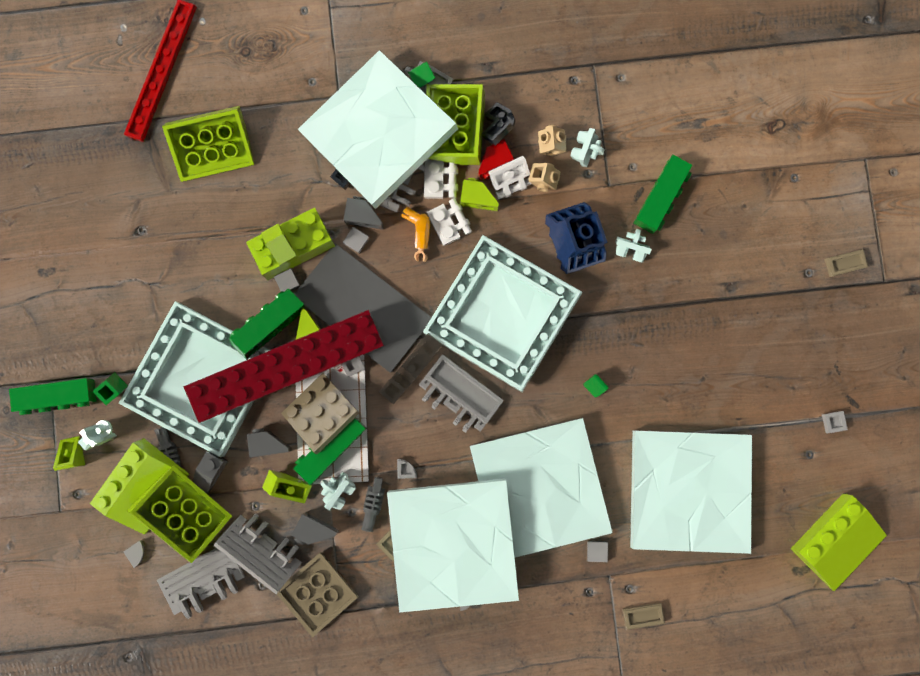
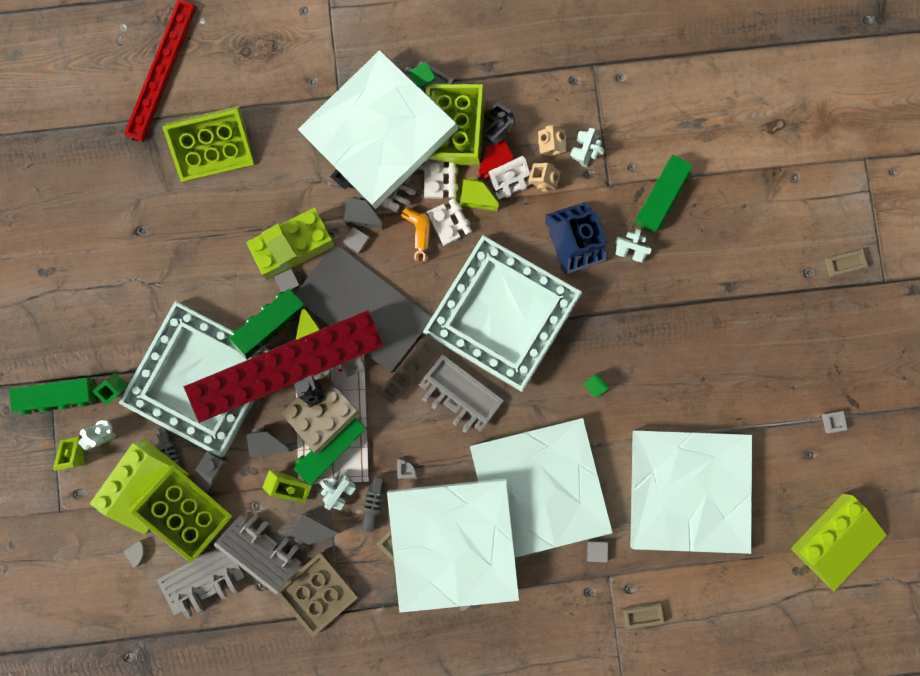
none -> black brick [294,376,326,408]

